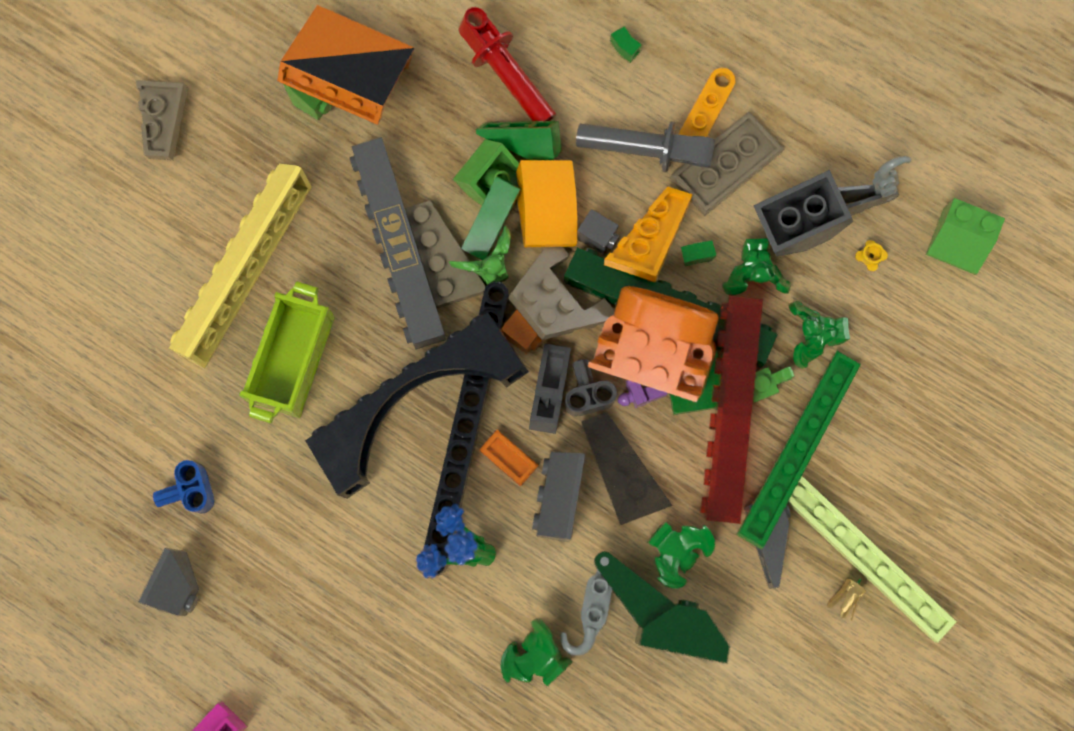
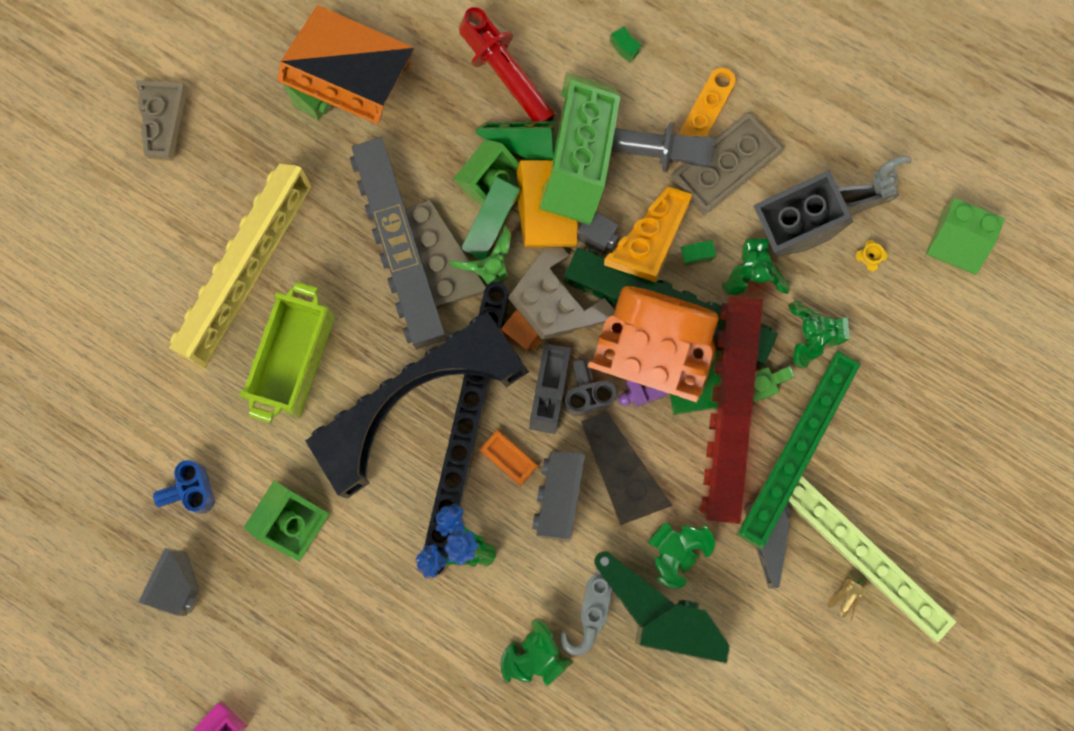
none -> bright green slope [243,480,330,562]
none -> bright green slope [539,72,621,225]

